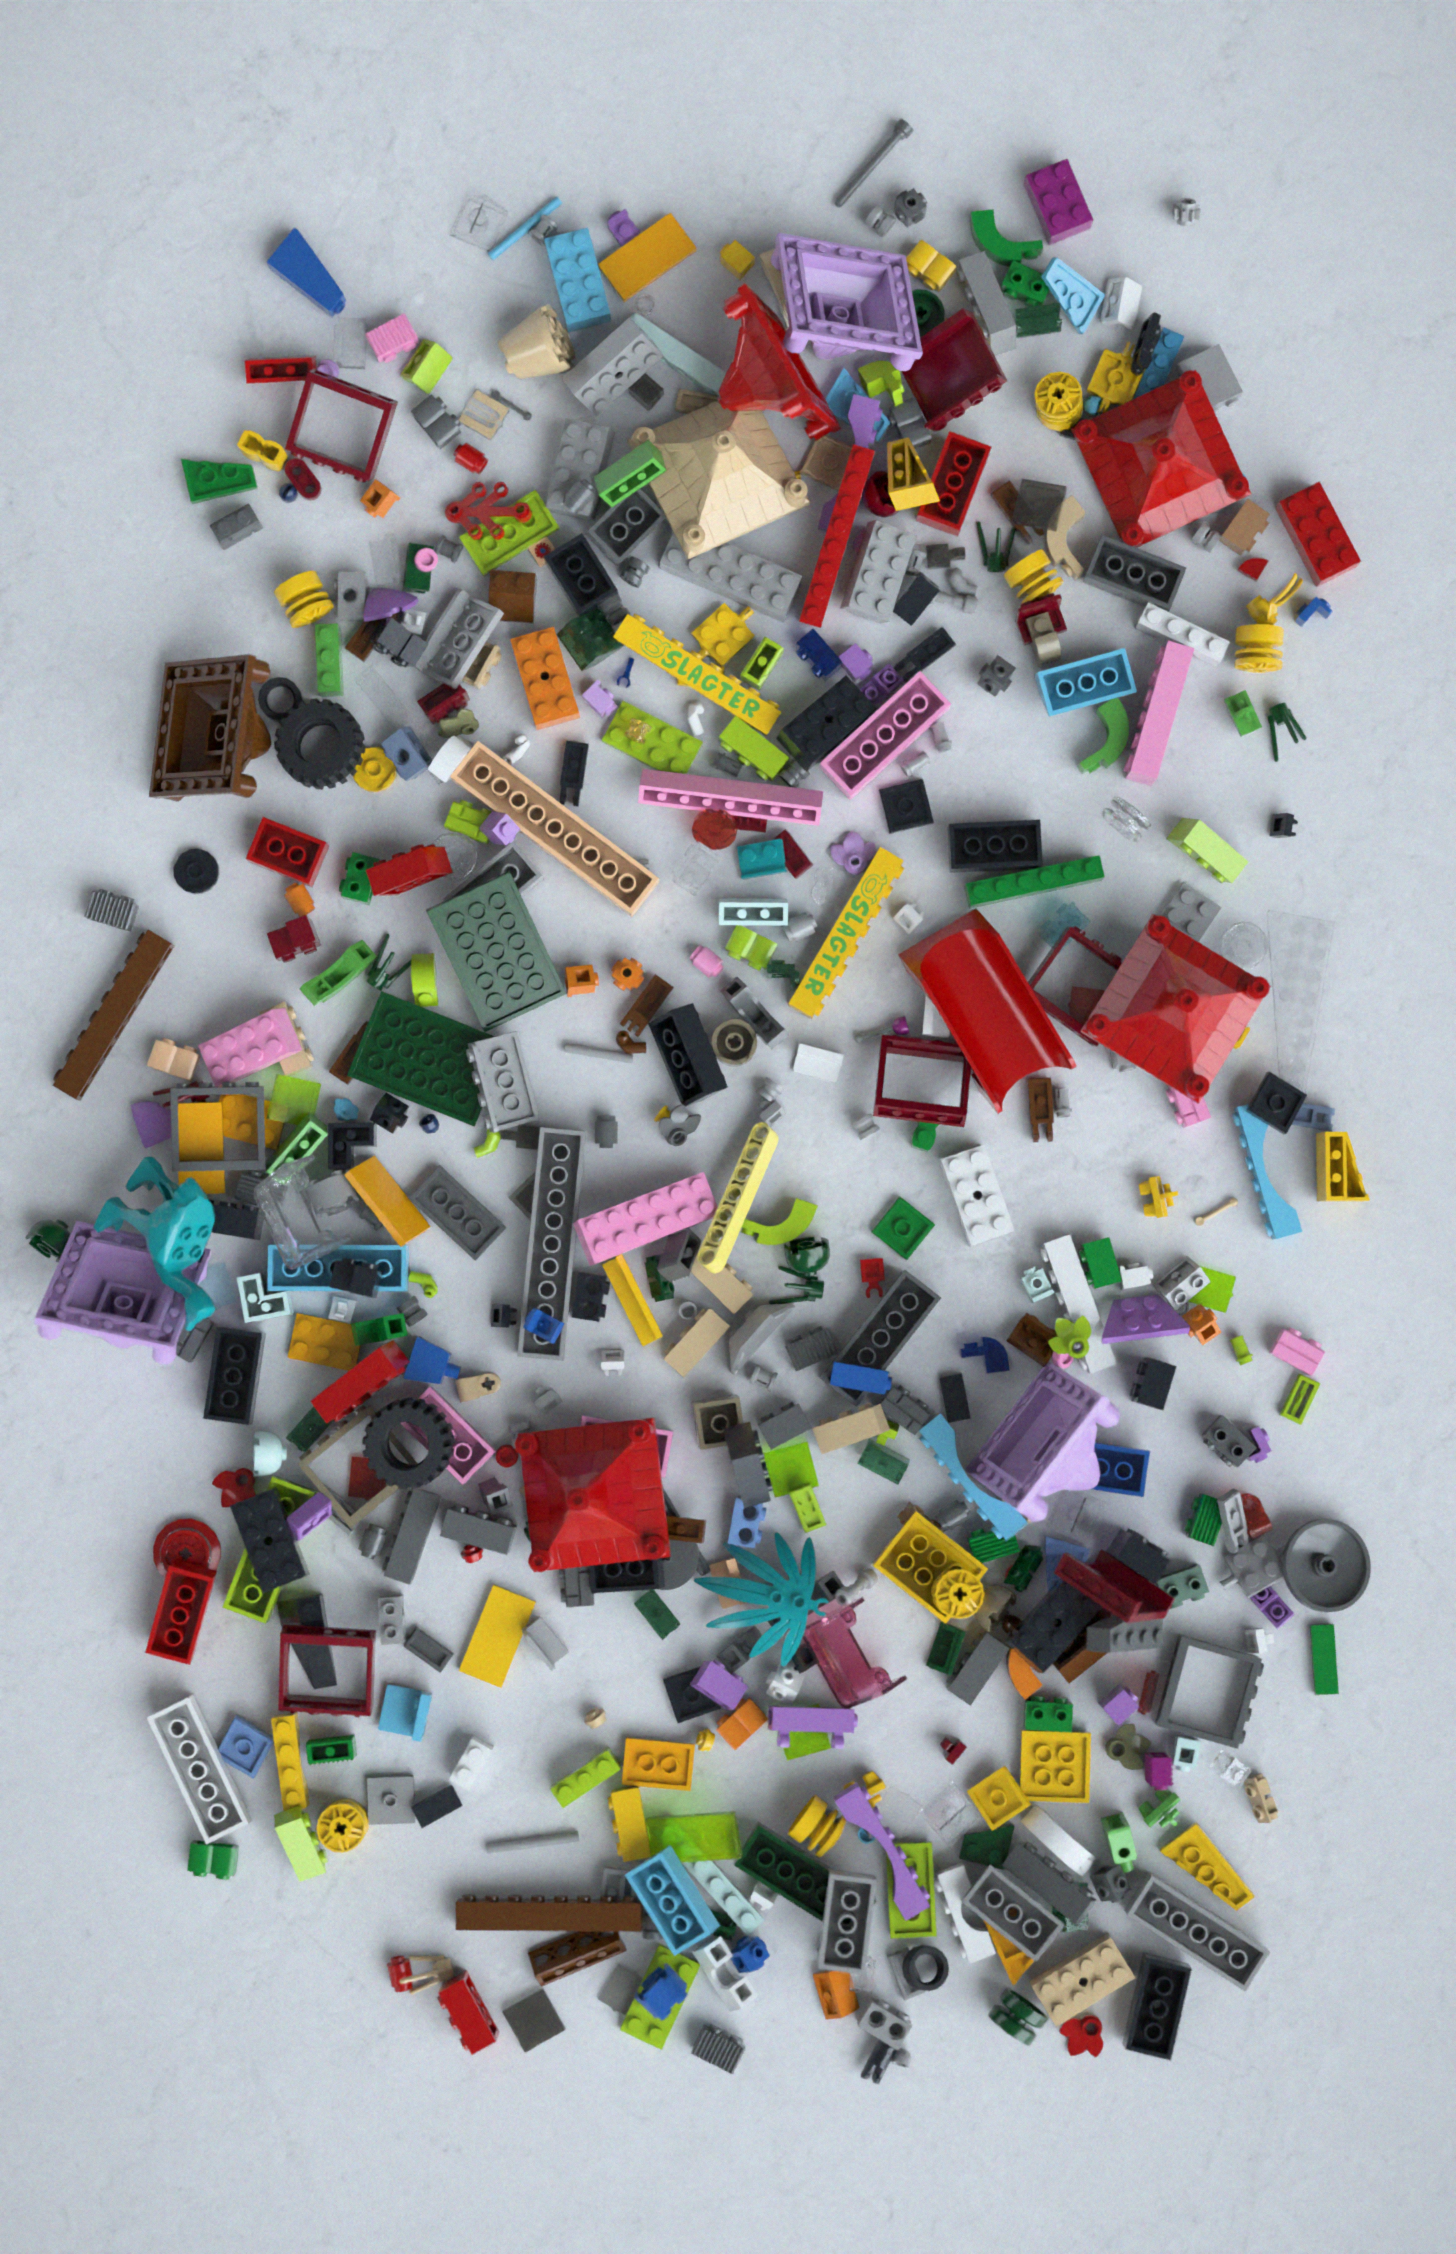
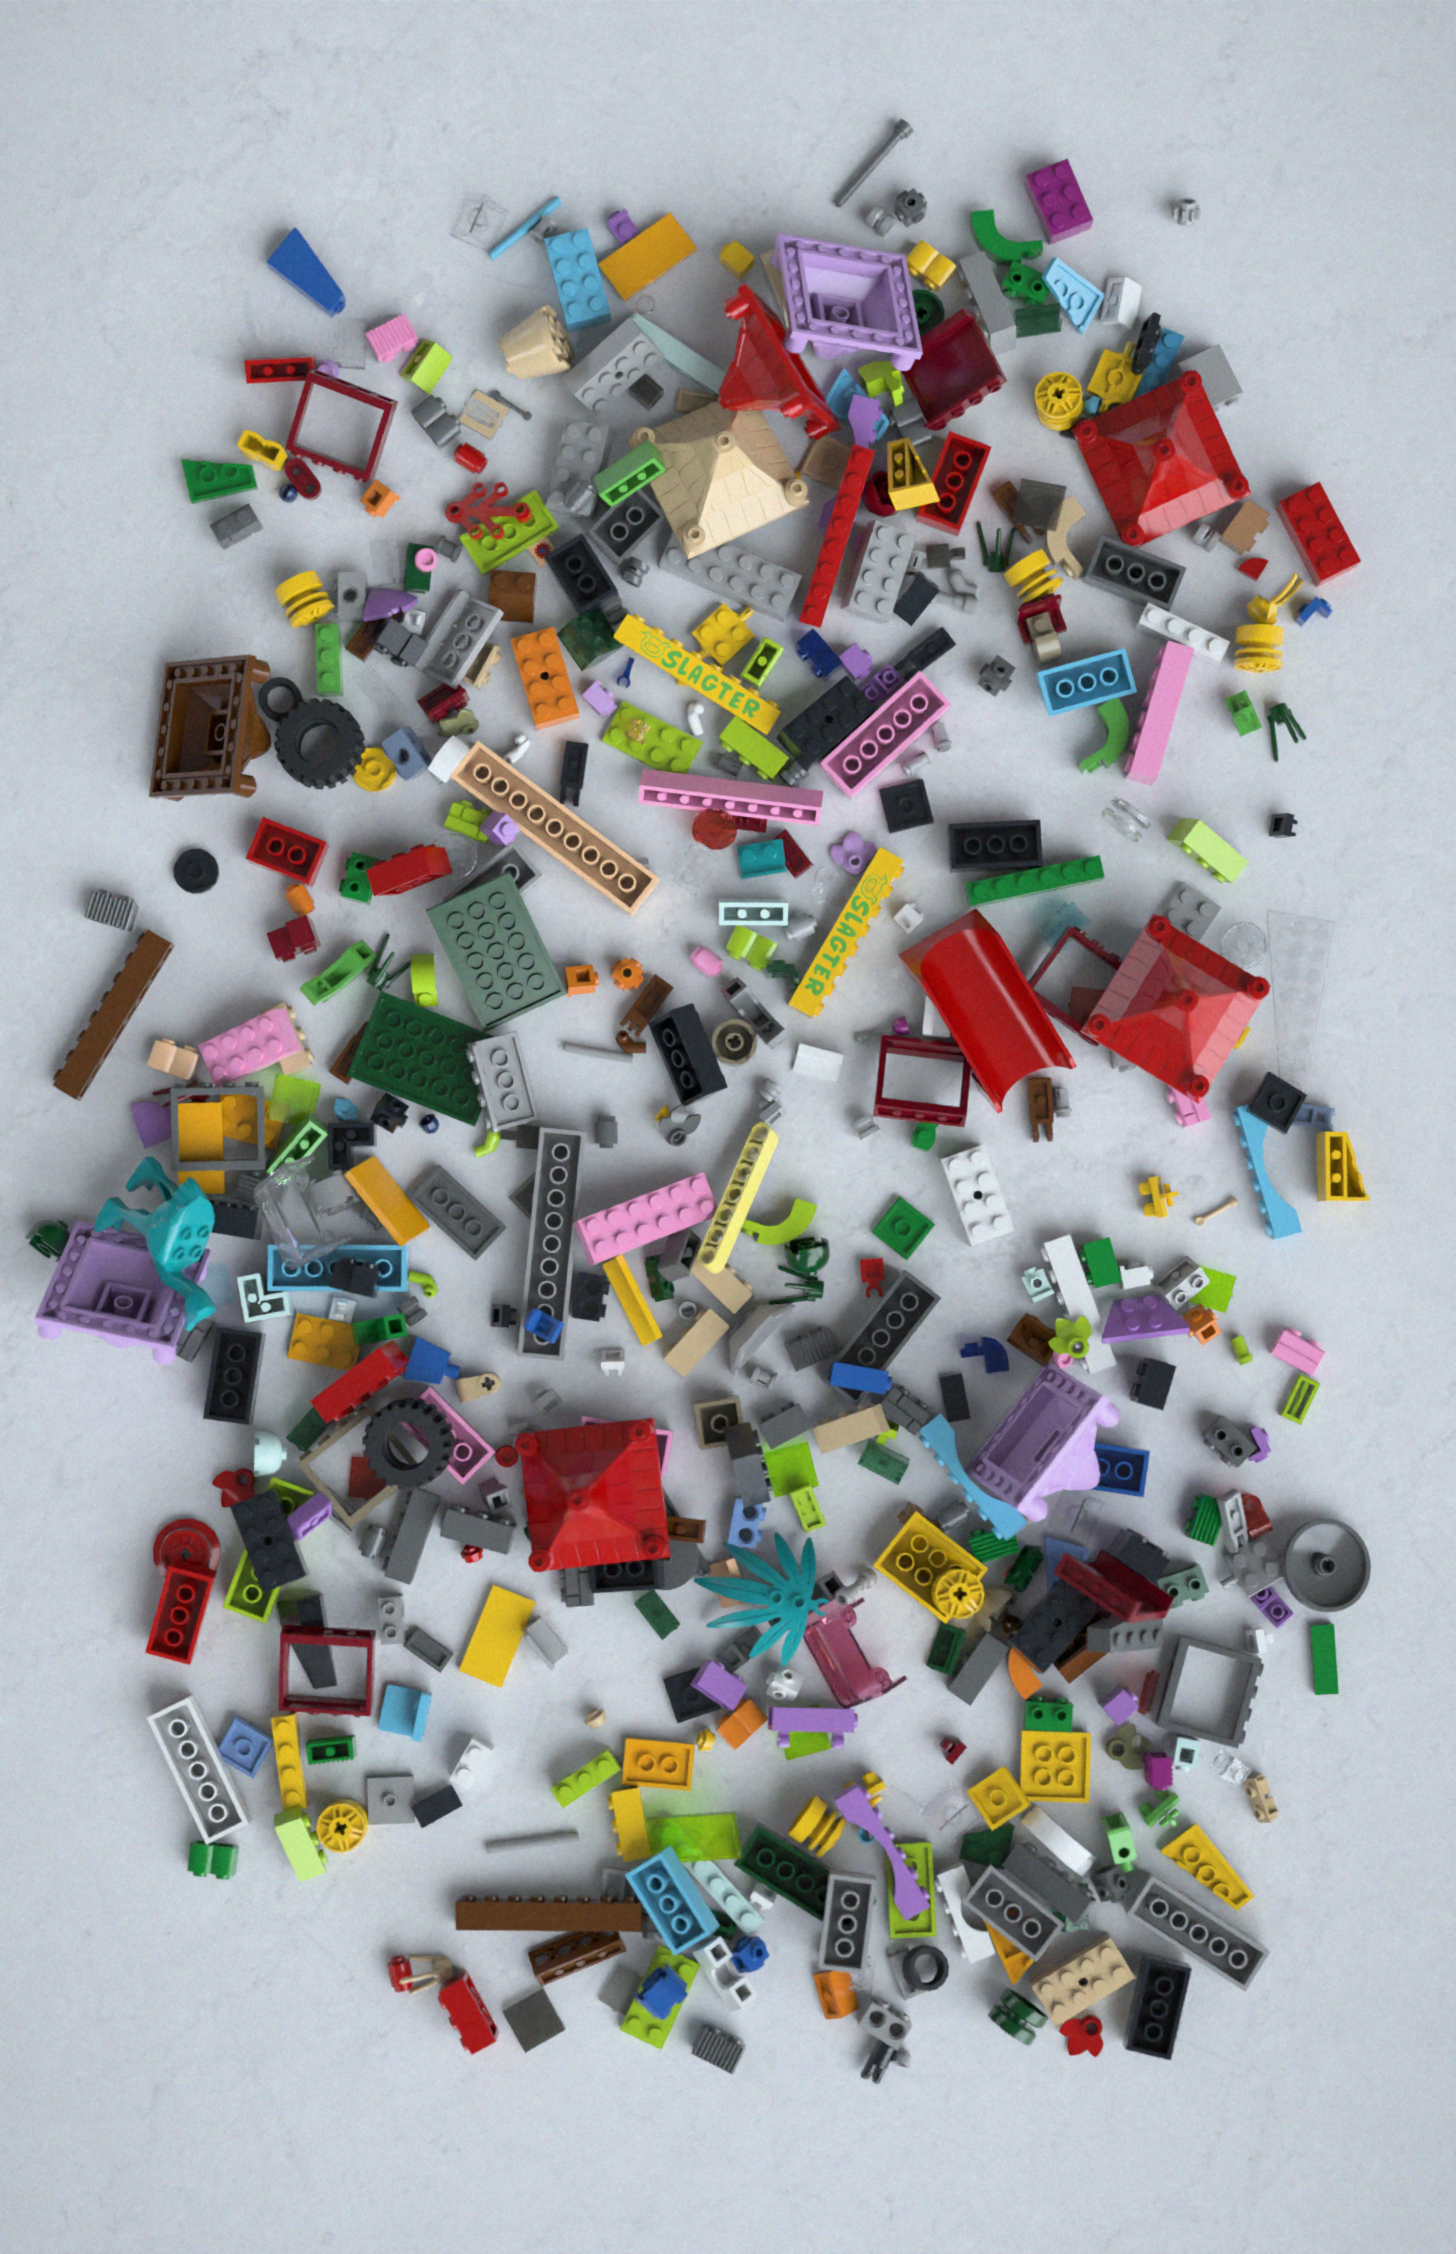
black tile [791,1641,819,1674] -> none

